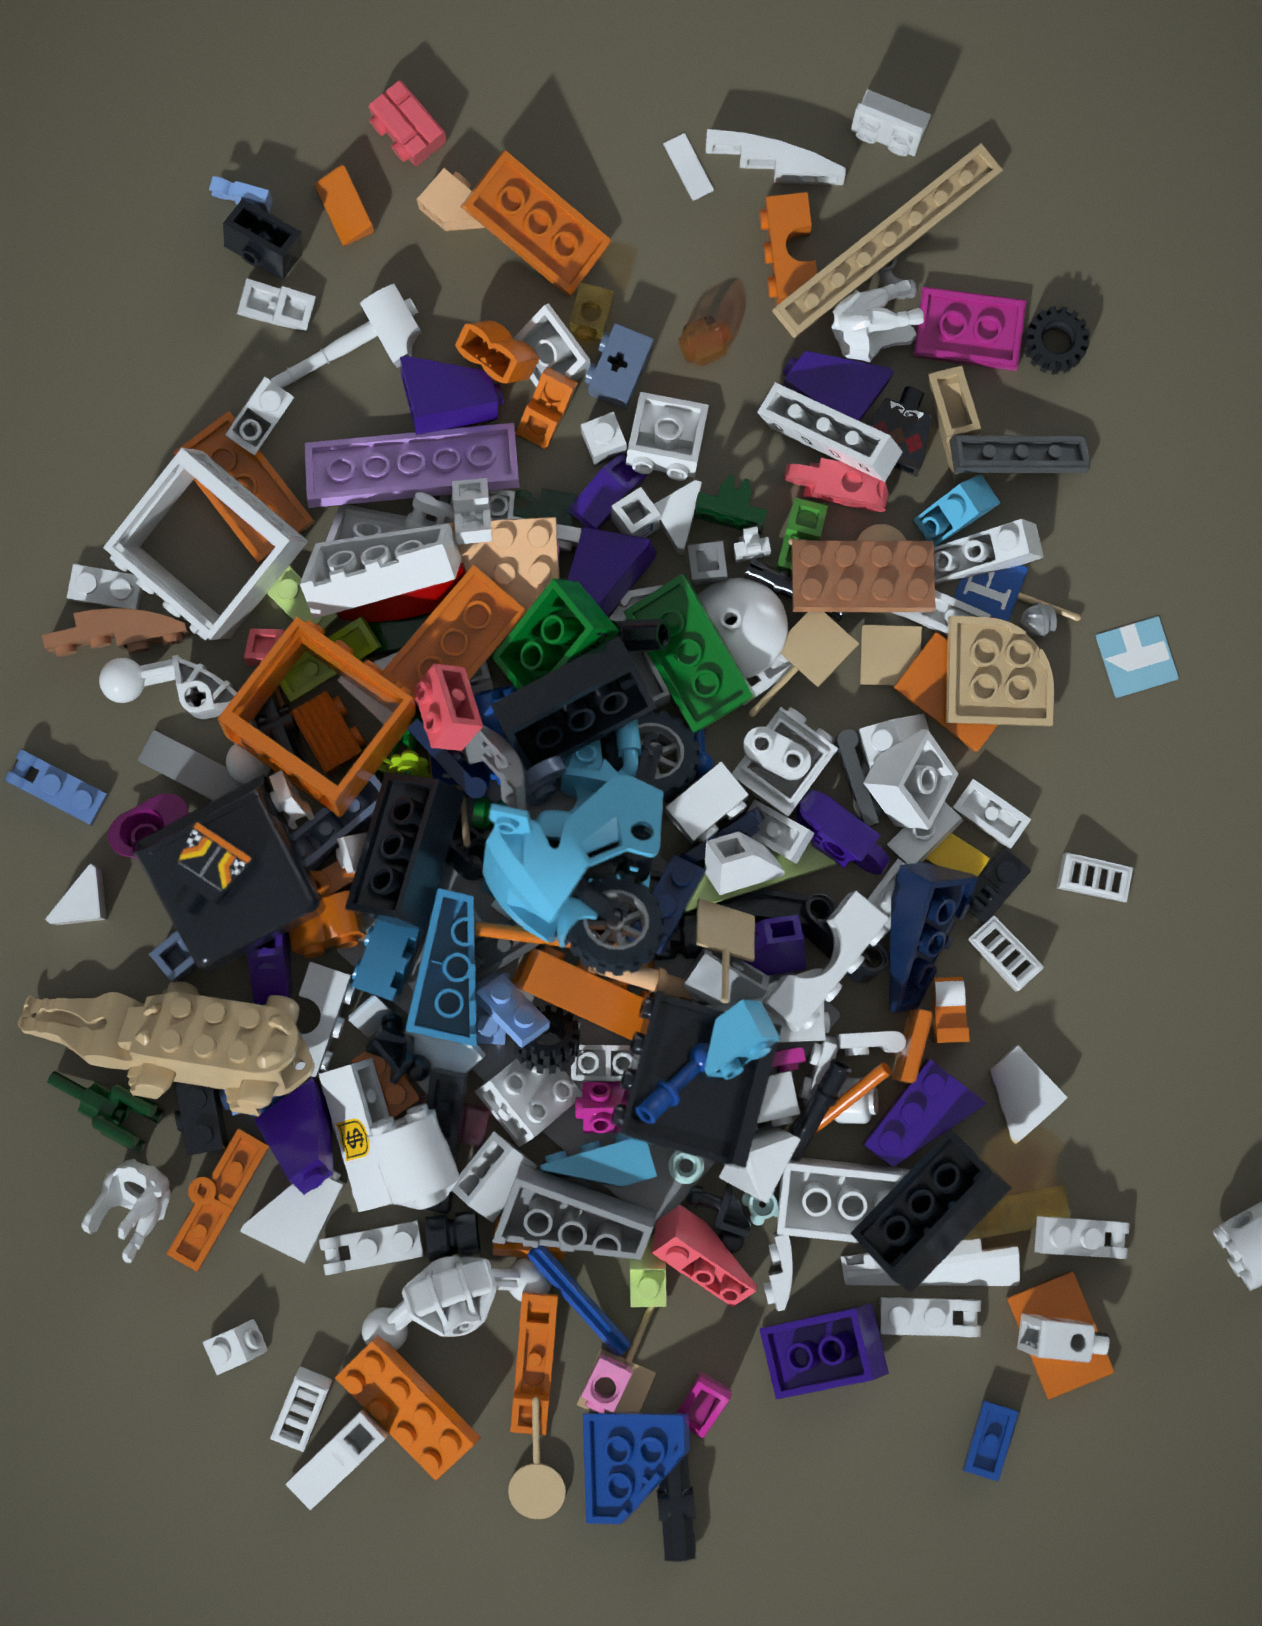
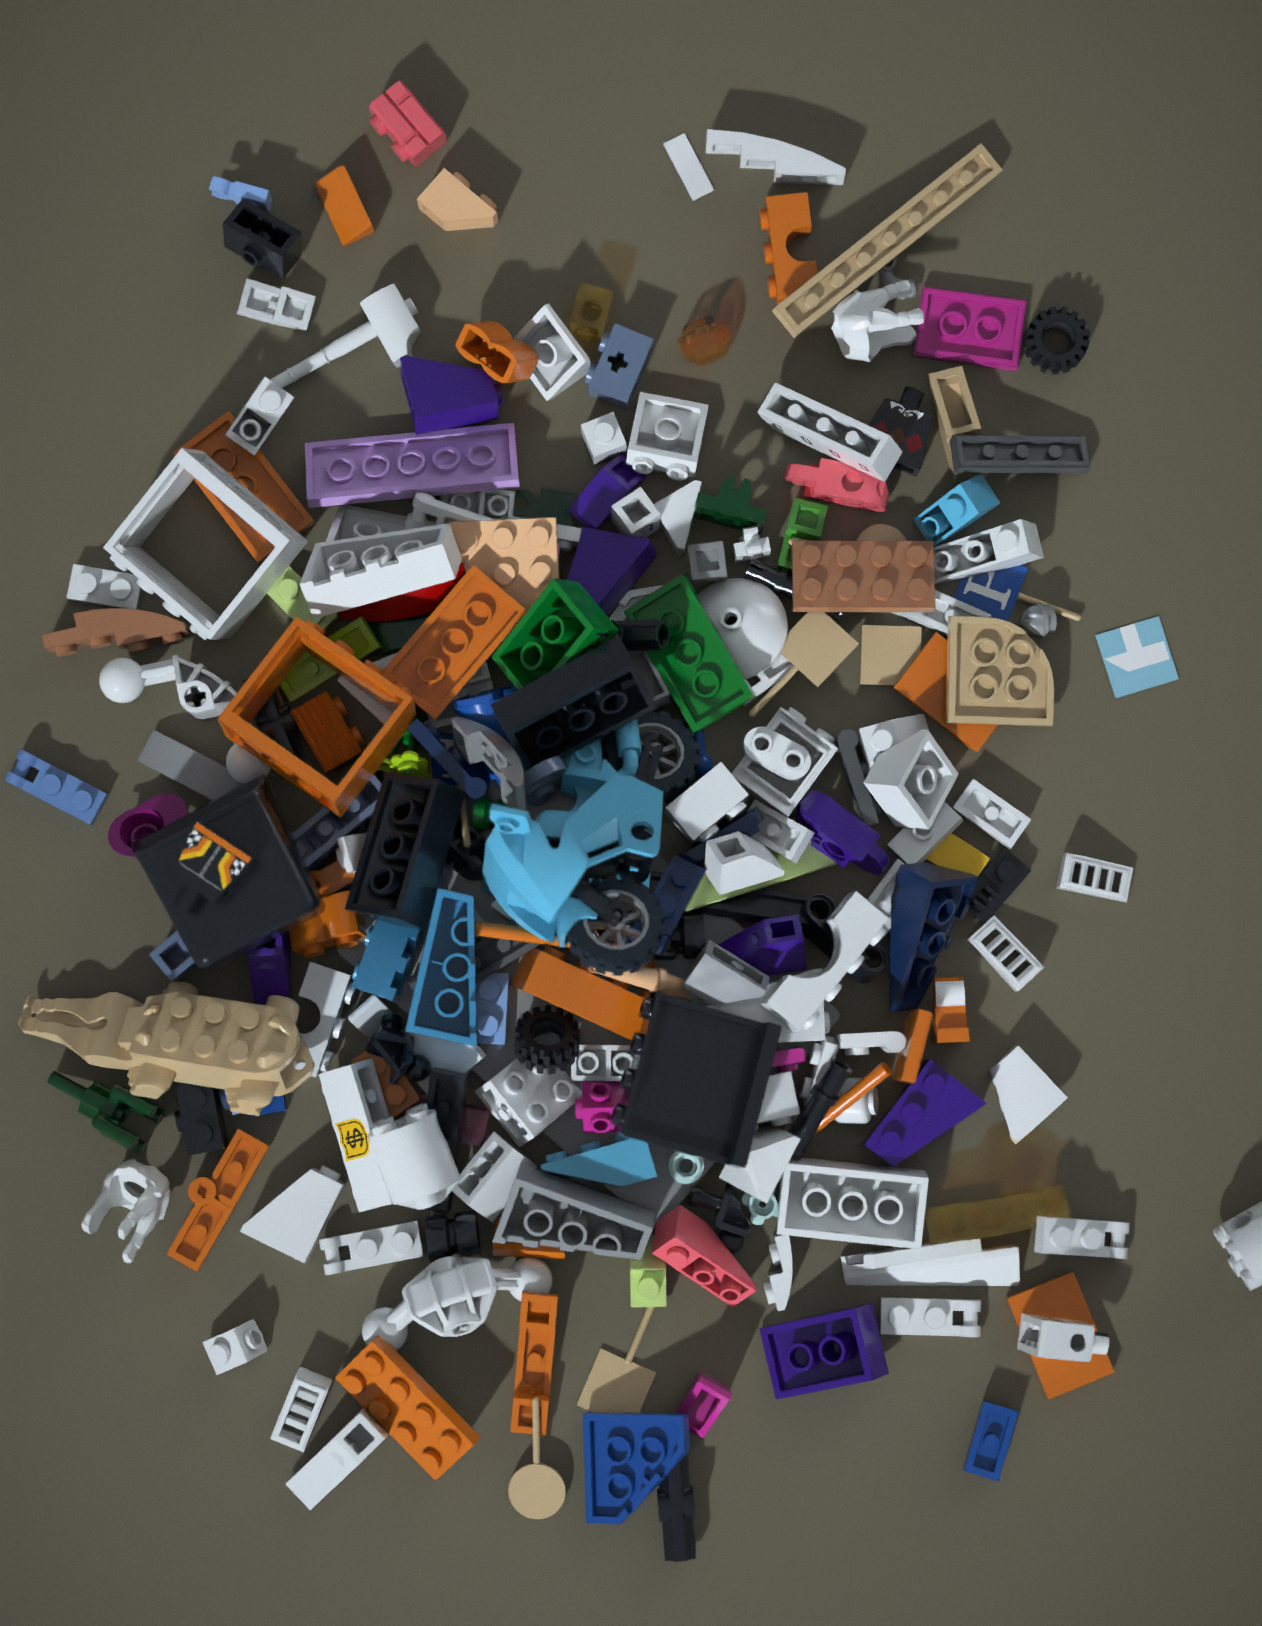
white slope [45,864,107,925] -> none
coral plate [244,628,285,666] -> none
dark purple slope [254,1078,333,1195] -> none
white plate [269,770,314,829] -> none
coral brick [414,664,483,751] -> none
white slope [452,478,492,545] -> none
orange plate [460,150,612,296] -> none
light blue plate [475,974,550,1048] -> none
orange slope [515,367,578,450] -> none
blue axle [527,1245,631,1356] -> none
bright pink brick [581,1352,633,1414] -> none
blue pin [636,1043,710,1124] -> none
tan piece [696,898,755,1004] -> none
medium azure slope [705,999,781,1079] -> none
dark purple slope [782,351,894,421] -> none
black slope [850,1129,1012,1293] -> none
white bracket [851,89,931,157] -> none

